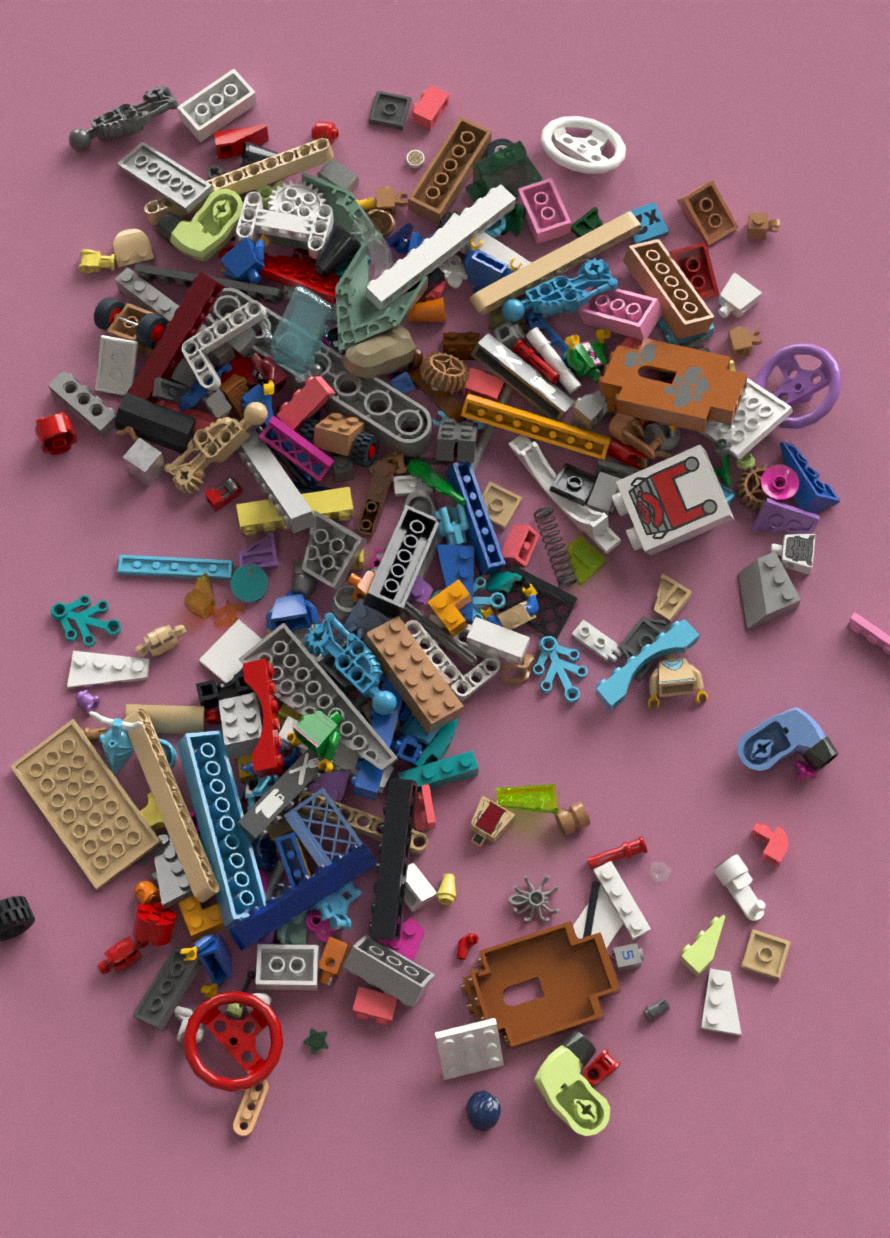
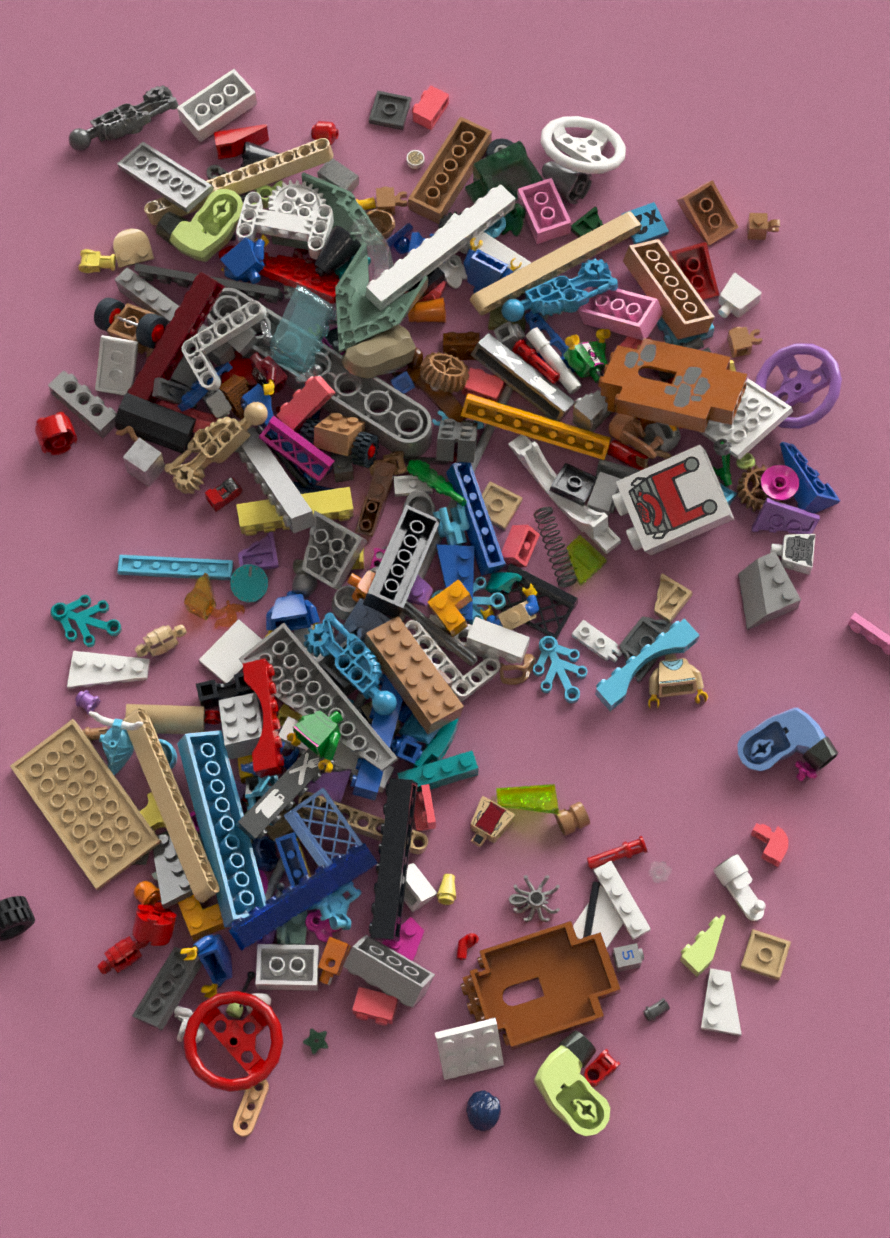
none -> dark grey cone [542,161,592,204]

